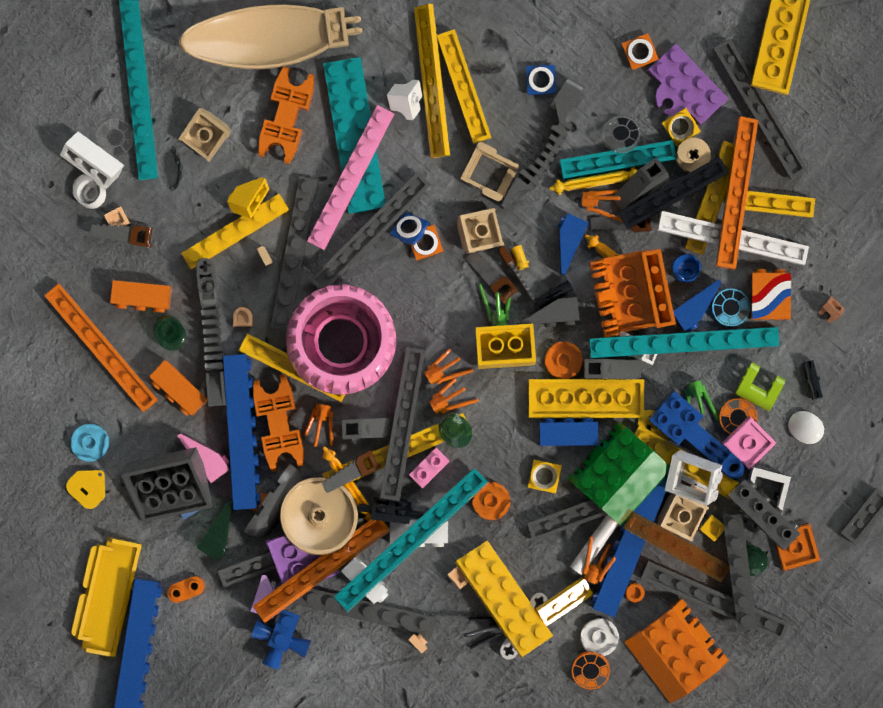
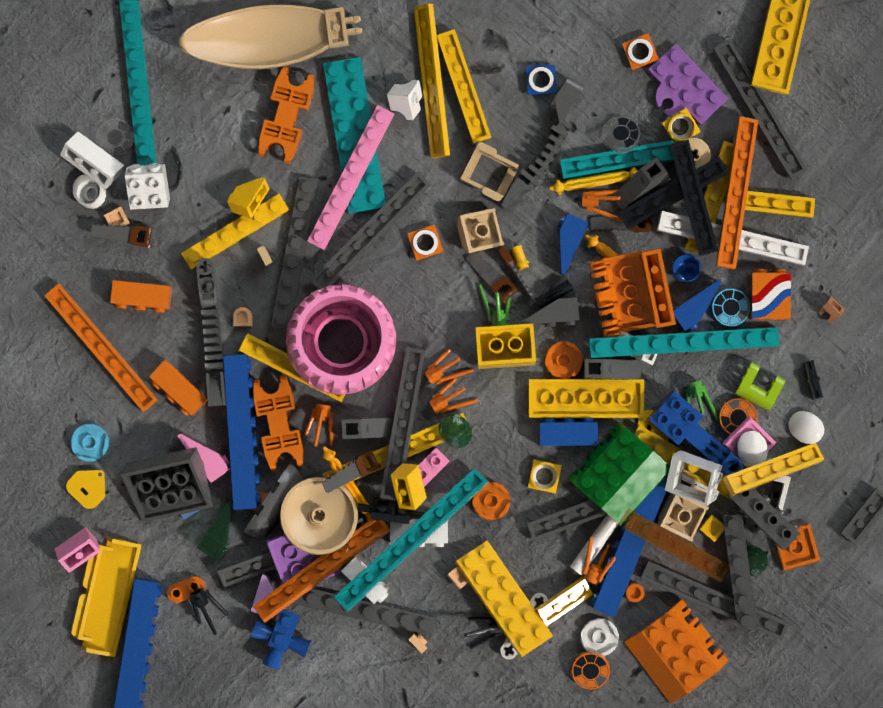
clear green hat [153,315,186,351] -> none
tan slope [179,108,232,162] -> none
blue piece [390,212,429,245] -> none
none -> bright pink brick [55,527,101,573]
none -> white brick [125,163,170,210]
none -> black plant [189,588,228,635]
none -> yellow brick [391,463,427,510]
none -> black plate [670,139,718,257]
none -> yellow plate [723,443,824,496]
none -> white hat [737,431,768,467]

